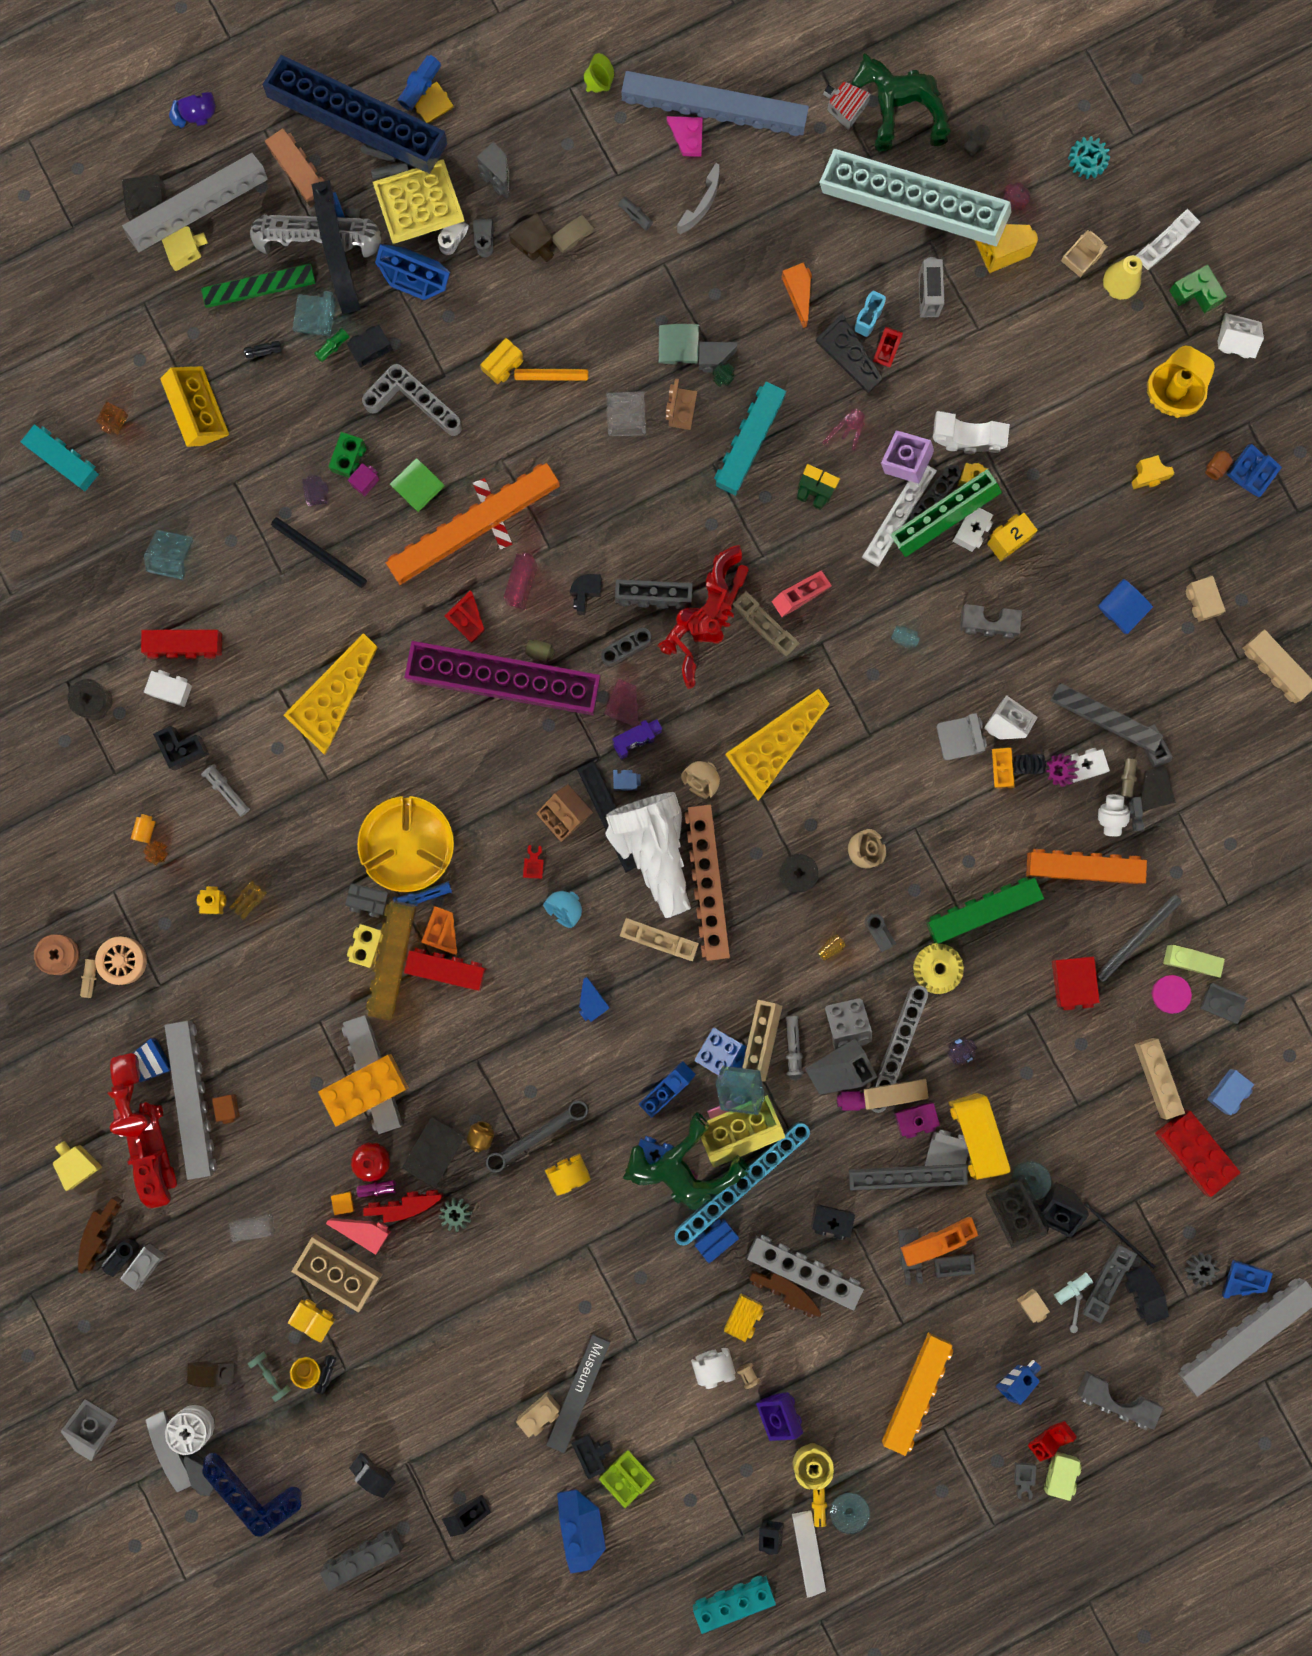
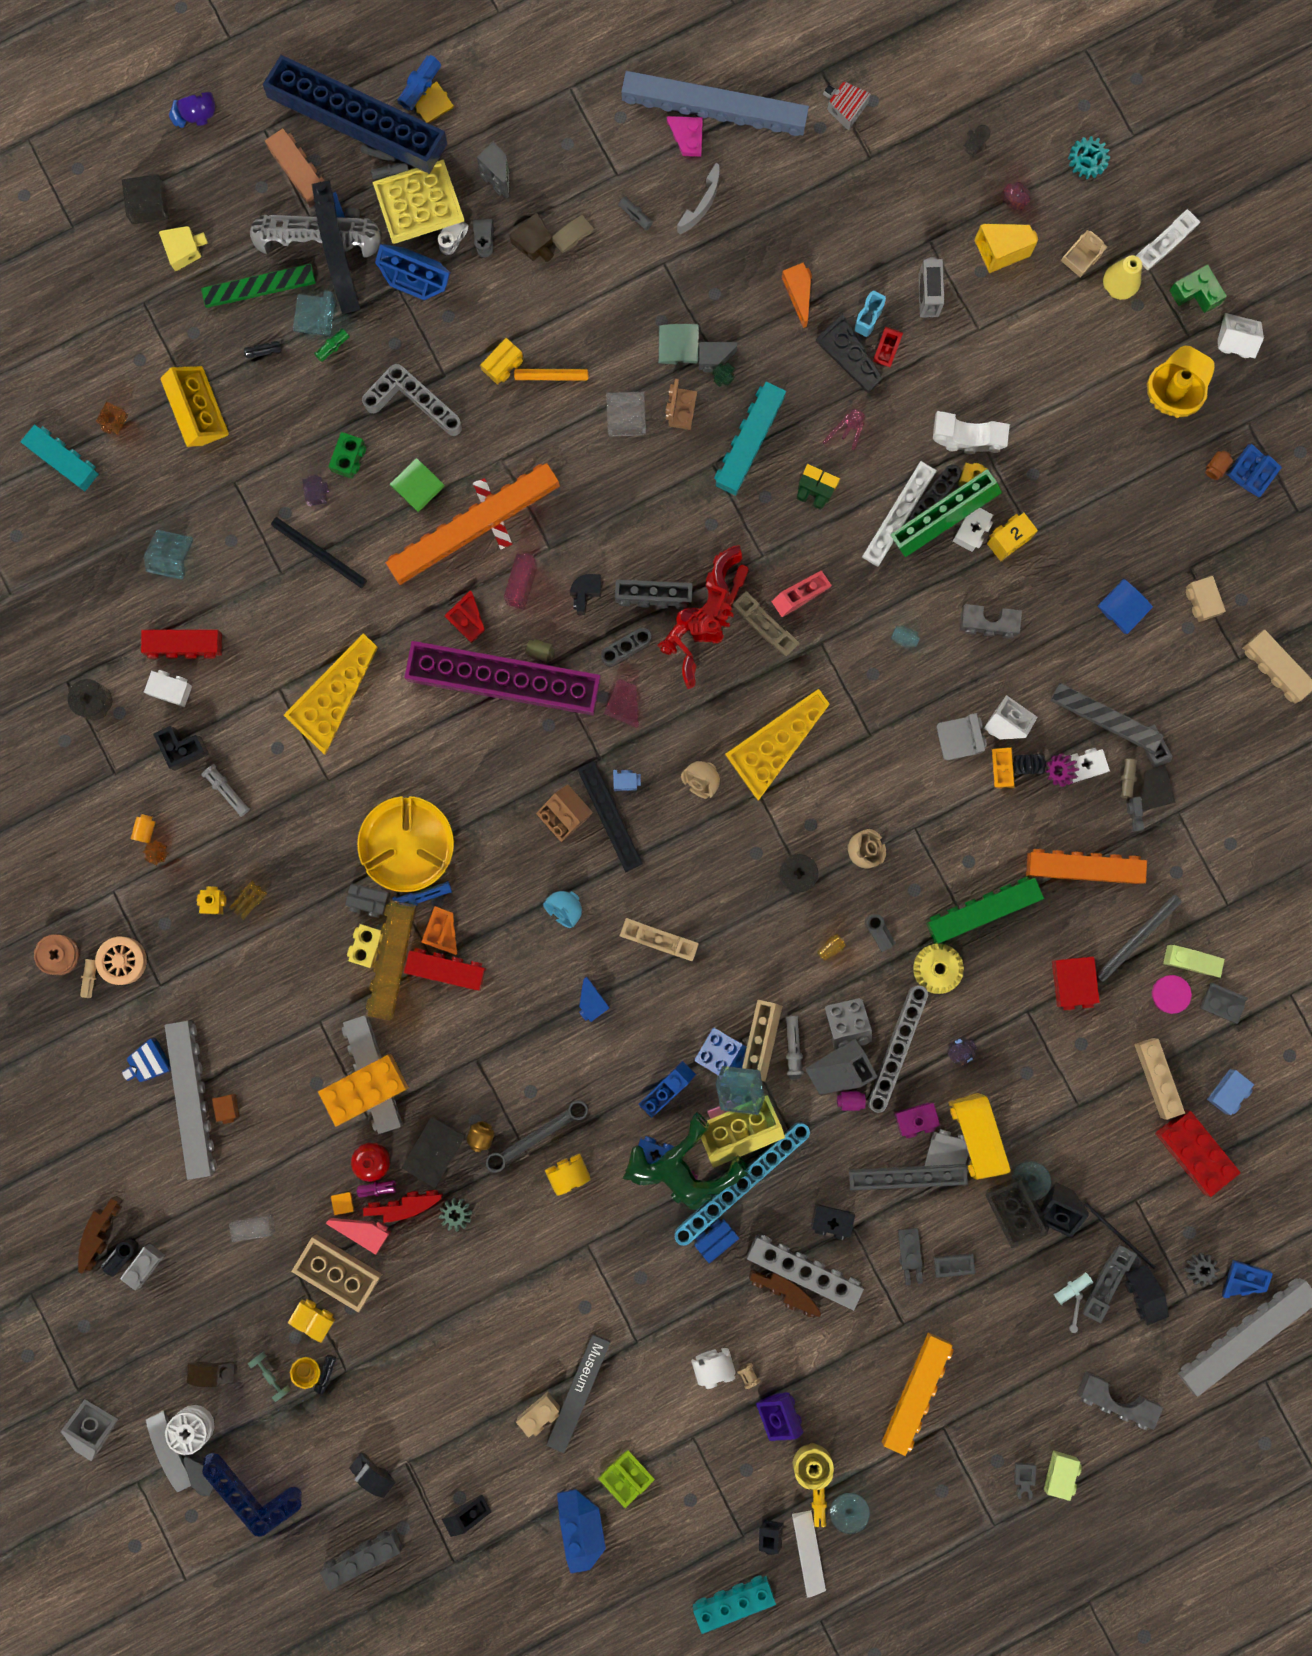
light yellow torso [53,1141,102,1191] -> none
red piece [107,1053,177,1209] -> none
light grey brick [122,153,268,253] -> none
black brick [347,325,393,368] -> none
magenta brick [348,463,379,497] -> none
red plate [523,845,544,879] -> none
black hinge [571,1433,613,1479] -> none
lime piece [583,53,614,93] -> none
white cone [605,792,691,918] -> none
dark purple hips [612,719,662,760] -> none
nougat brick [685,805,730,961] -> none
yellow brick [724,1293,764,1342] -> none
light aqua brick [819,149,1011,247] -> none
dark green animal [851,53,951,152] -> none
tan slope [864,1079,928,1109] -> none
lavender brick [881,430,934,484] -> none
orange slope [901,1217,978,1266] -> none
blue torso [996,1360,1041,1405] -> none
tan brick [1017,1289,1050,1323] -> none
red slope [1028,1421,1077,1461] -> none
white piece [1098,794,1130,836] -> none
yellow brick [1131,455,1174,489] -> none

